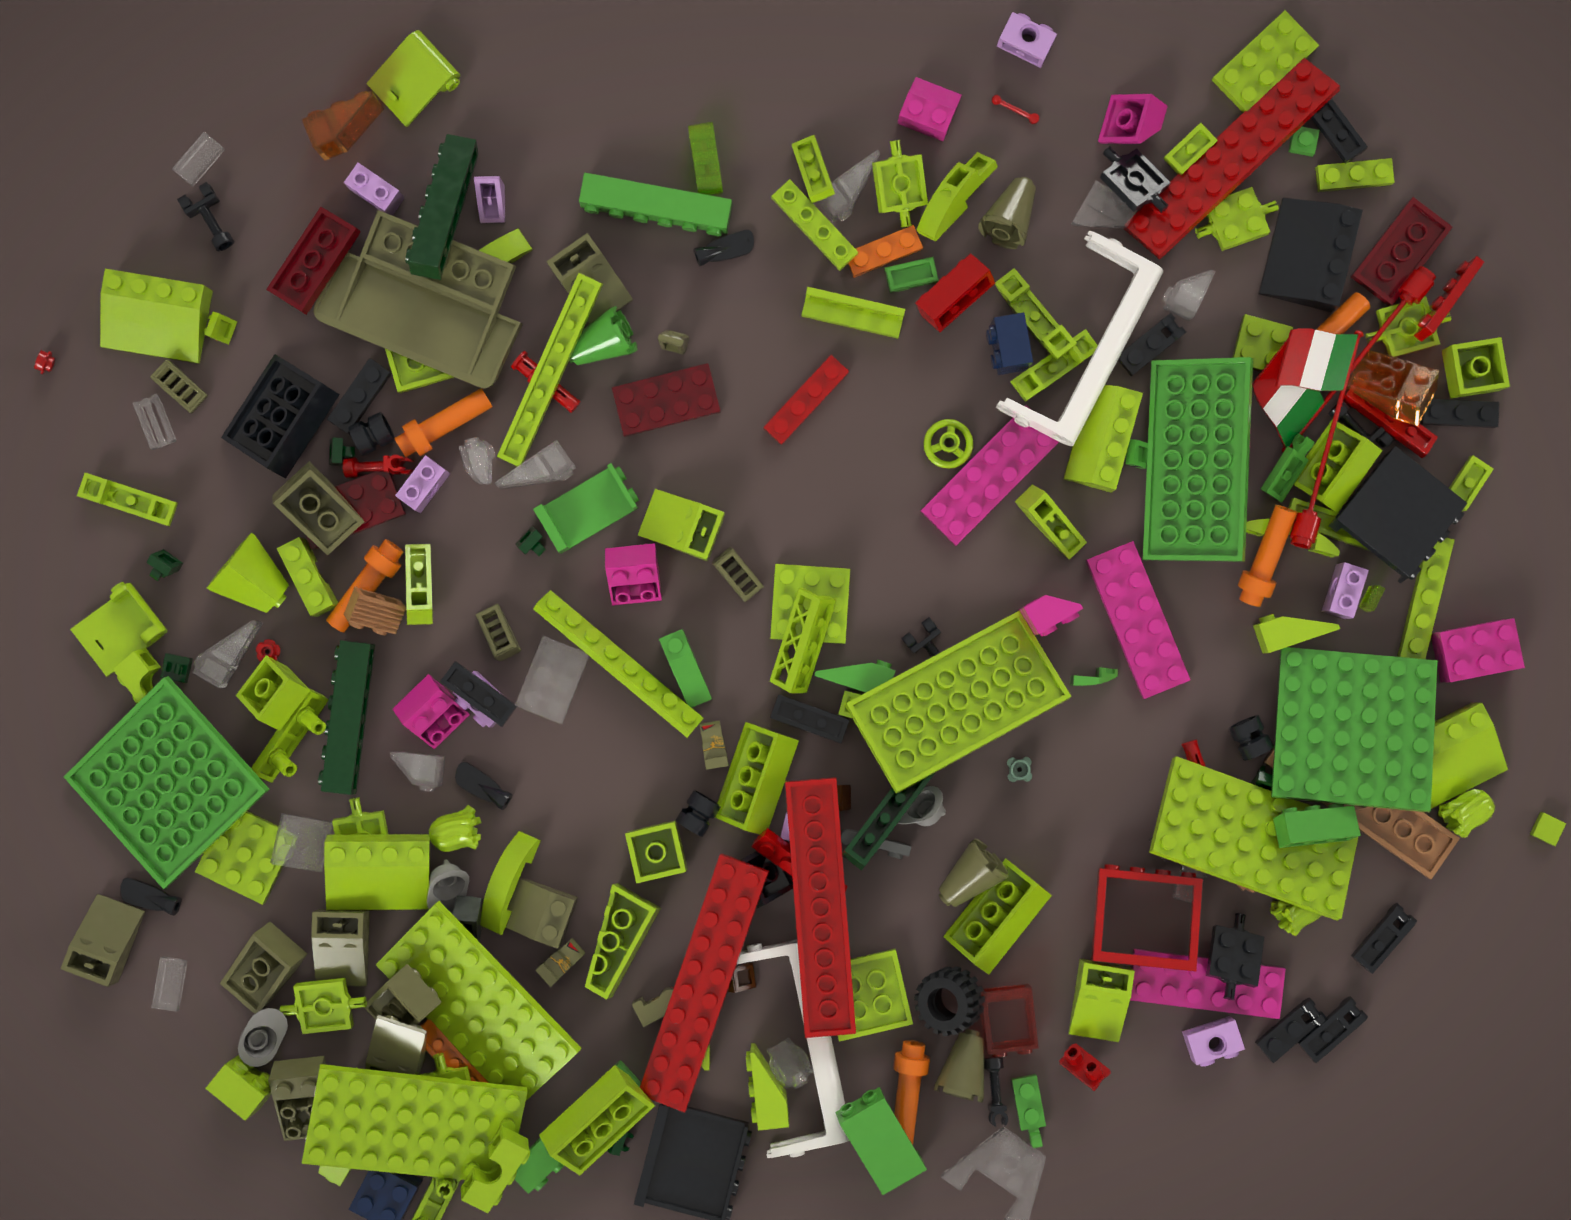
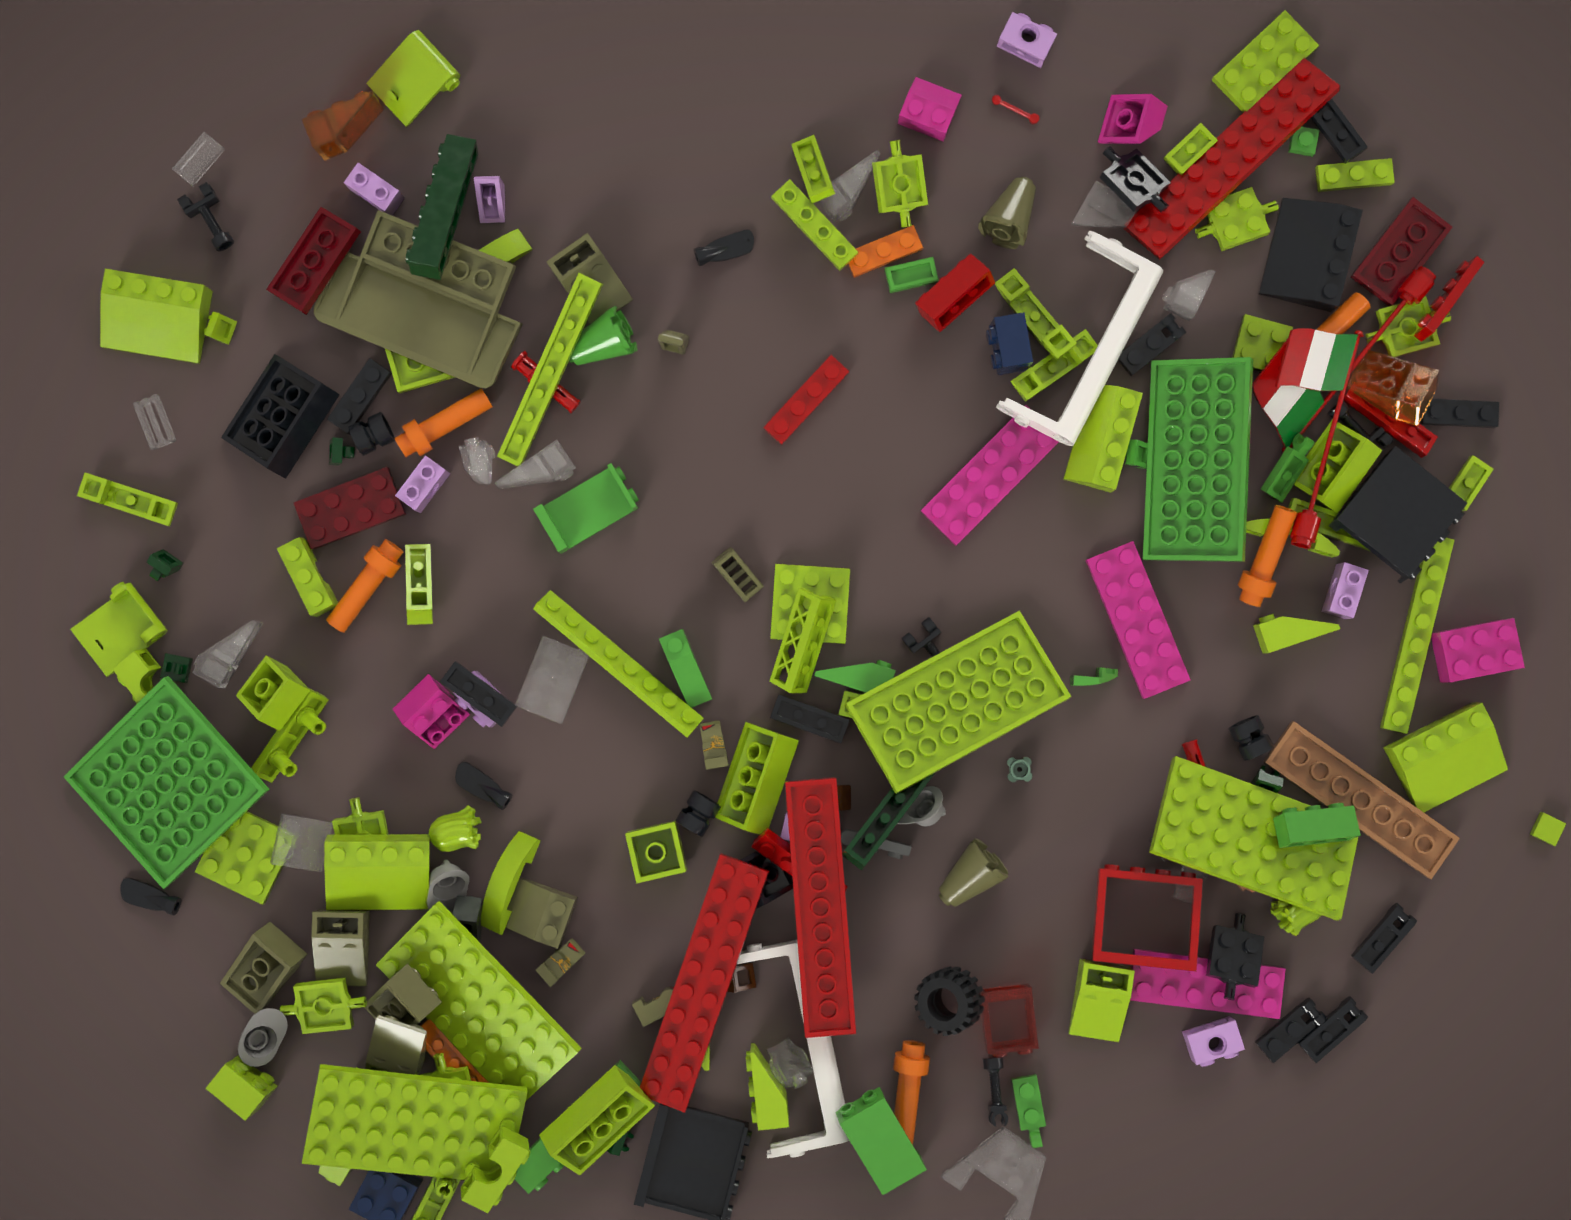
red plate [34,350,56,374] -> none
olive slope [60,894,145,987] -> none
olive slope [150,360,208,414] -> none
clear tile [152,956,187,1012] -> none
lime slope [207,533,289,613] -> none
red plate [256,639,281,662] -> none
olive slope [268,1056,326,1141] -> none
olive slope [272,461,365,555] -> none
dark green brick [318,640,376,795] -> none
red bar [343,455,414,478] -> none
medium nougat brick [344,587,406,636] -> none
clear slope [390,751,445,791] -> none
olive slope [476,603,521,662] -> none
dark green tile [515,526,546,556] -> none
bright green brick [579,172,733,236] -> none
lime wedge [585,883,661,1000] -> none
dark pink slope [605,543,662,606] -> none
dark red plate [612,363,721,437] -> none
lime slope [638,489,725,561] -> none
clear neon green beam [688,122,723,195] -> none
lime fence [802,287,905,339] -> none
lime plate [838,949,913,1042] -> none
lime slope [917,152,998,242] -> none
lime piece [924,419,973,469] -> none
olive cone [933,1029,984,1103] -> none
lime slope [943,858,1052,975] -> none
lime slope [1015,484,1087,560] -> none
dark pink slope [1018,595,1083,637] -> none
red hips [1059,1043,1111,1091] -> none
bright green plate [1271,647,1438,813] -> none
clear neon green tile [1359,585,1385,612] -> none
lime piece [1438,789,1495,838] -> none
lime brick [1442,337,1510,399] -> none

